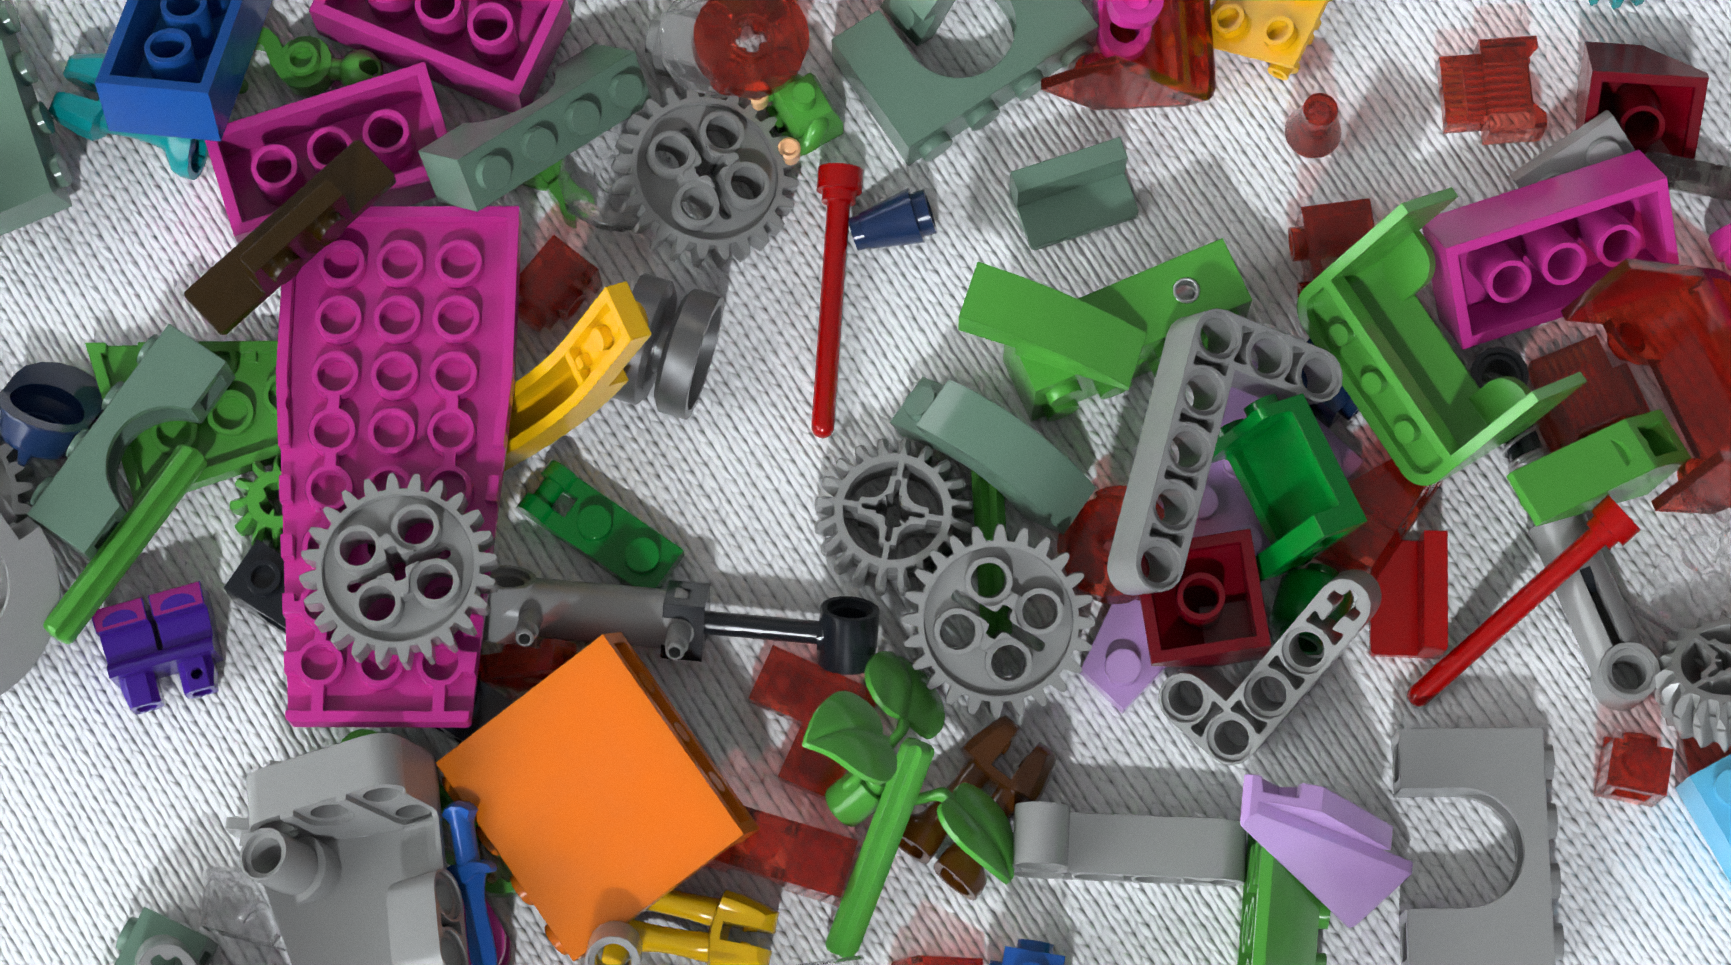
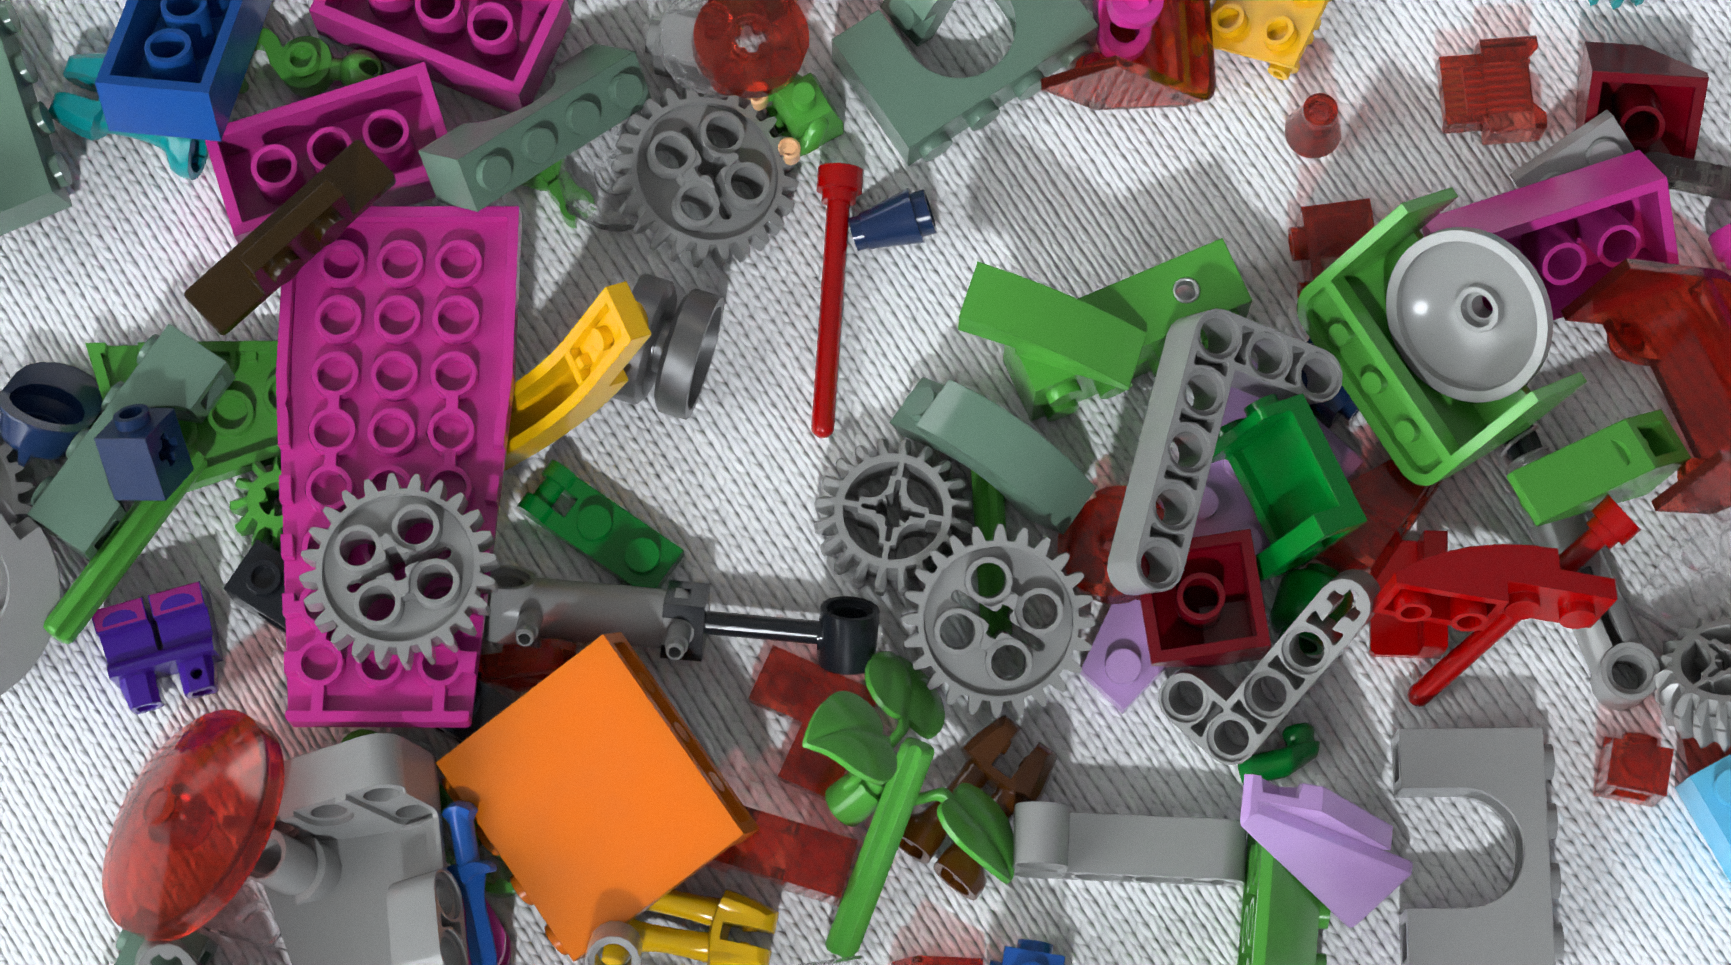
clear red brick [518,234,603,332] -> none
sand green panel [1009,137,1139,251] -> none
clear red piece [1528,335,1651,453] -> none
none -> dark blue brick [94,404,194,501]
none -> clear red dish [102,709,285,941]
none -> green arm [1238,723,1320,783]
none -> red slope [1372,544,1618,632]
none -> light grey dish [1386,227,1553,403]

